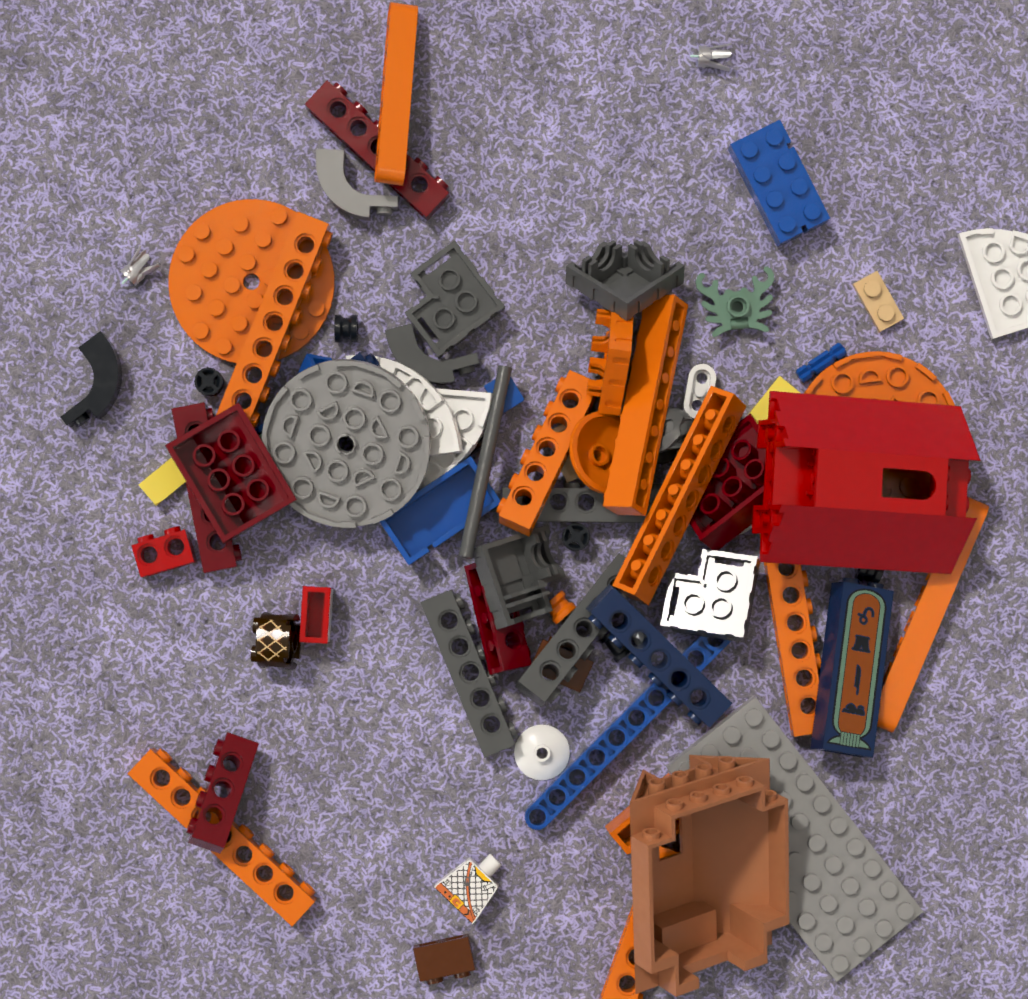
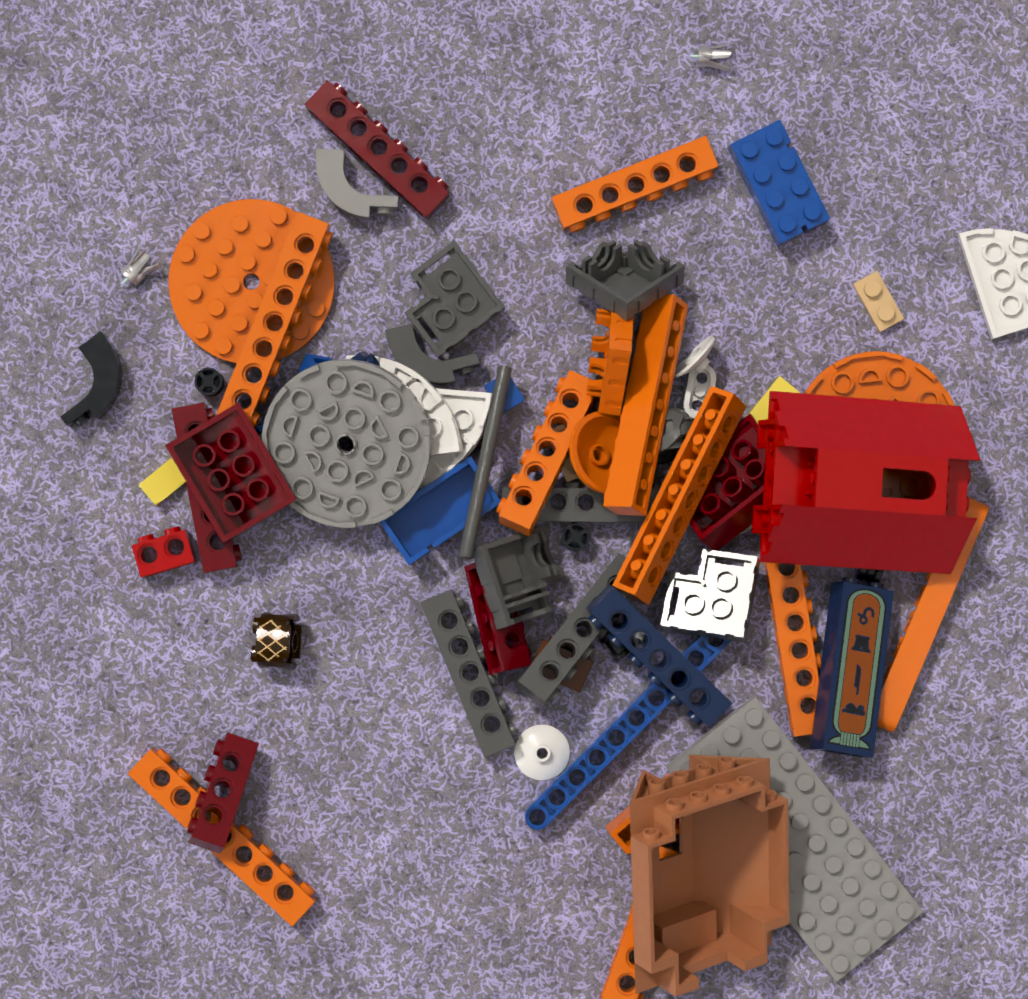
red brick [299,586,333,644] -> none
black wheel [334,315,358,343] -> none
orange beam [374,2,418,186] -> none
reddish brown brick [413,934,475,985] -> none
torso [434,853,502,924] -> none
orange wheel [548,590,577,624] -> none
sand green animal [695,266,774,337] -> none
blue axle [796,343,847,383] -> none
none -> orange brick [551,136,719,233]
none -> white dish [674,335,715,378]

